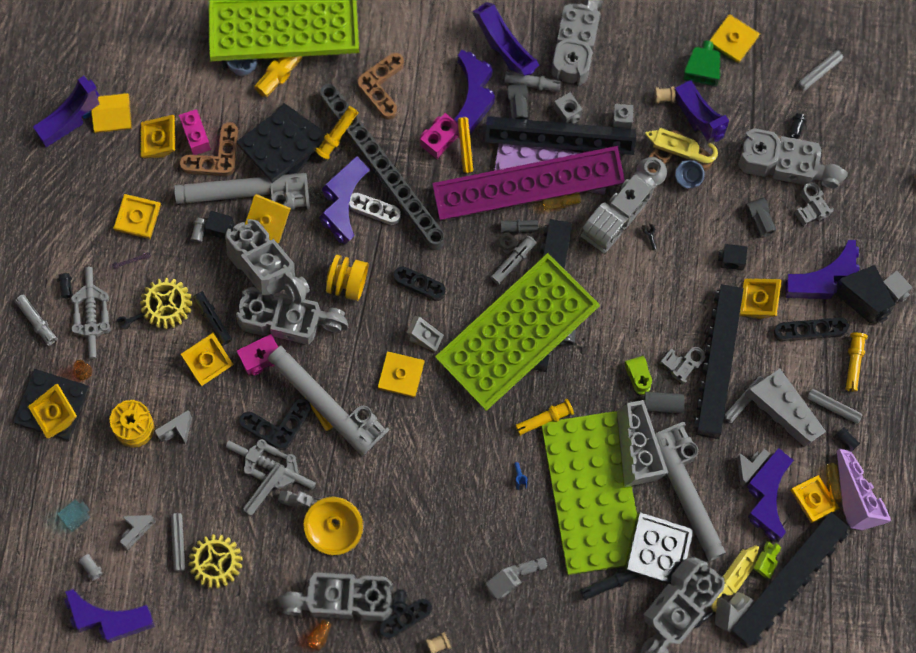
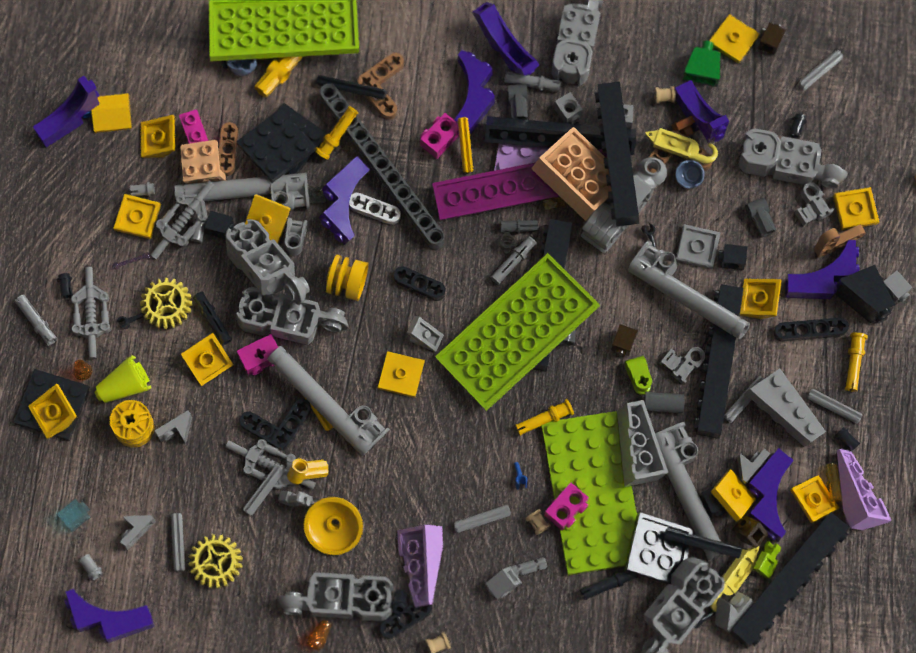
none -> neon yellow cone [95,355,151,403]
none -> light grey pin [130,182,155,197]
none -> light grey bar [151,180,215,259]
none -> light nougat bracket [180,140,226,184]
none -> light grey piece [285,218,308,256]
none -> yellow piece [287,458,328,484]
none -> black axle [316,75,387,100]
none -> lavender wedge [397,525,443,607]
none -> light grey axle [454,505,511,533]
none -> tan bush [526,509,551,535]
none -> light nougat slope [531,127,611,221]
none -> dark pink brick [544,483,589,531]
none -> black brick [594,81,639,227]
none -> dark brown brick [611,324,638,357]
none -> light grey piece [628,241,750,339]
none -> black axle [664,528,742,558]
none -> dark orange tile [671,116,695,137]
none -> light grey tile [676,224,721,269]
none -> black brick [700,486,727,517]
none -> yellow plate [711,469,756,522]
none -> dark brown brick [732,515,768,548]
none -> dark brown brick [758,23,786,55]
none -> medium nougat beam [814,225,866,258]
none -> yellow plate [833,187,879,230]

